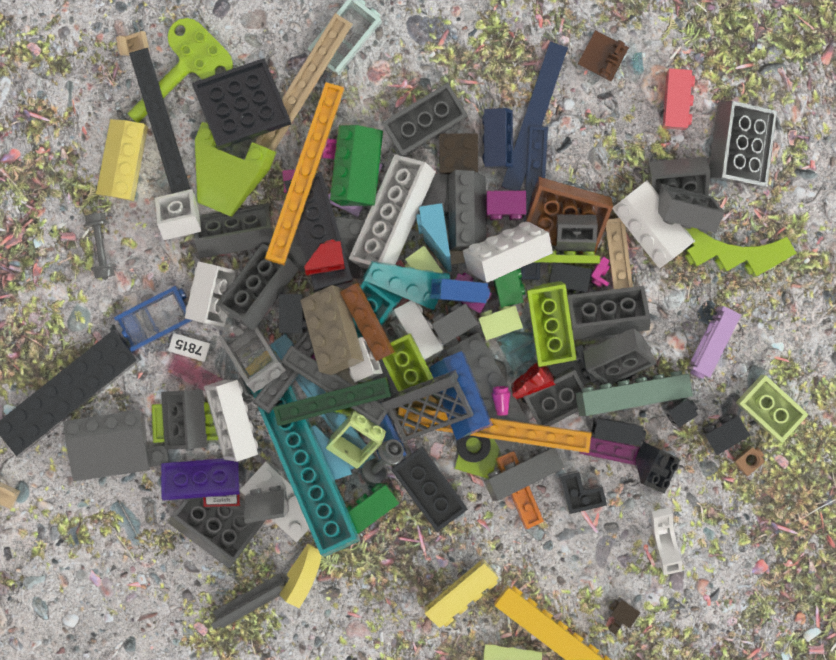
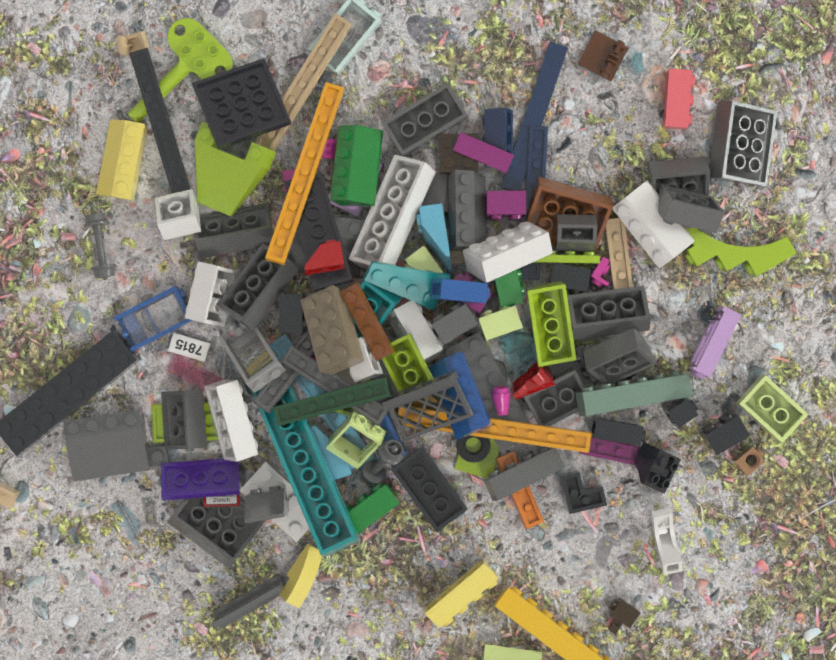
none -> magenta tile [453,132,514,173]

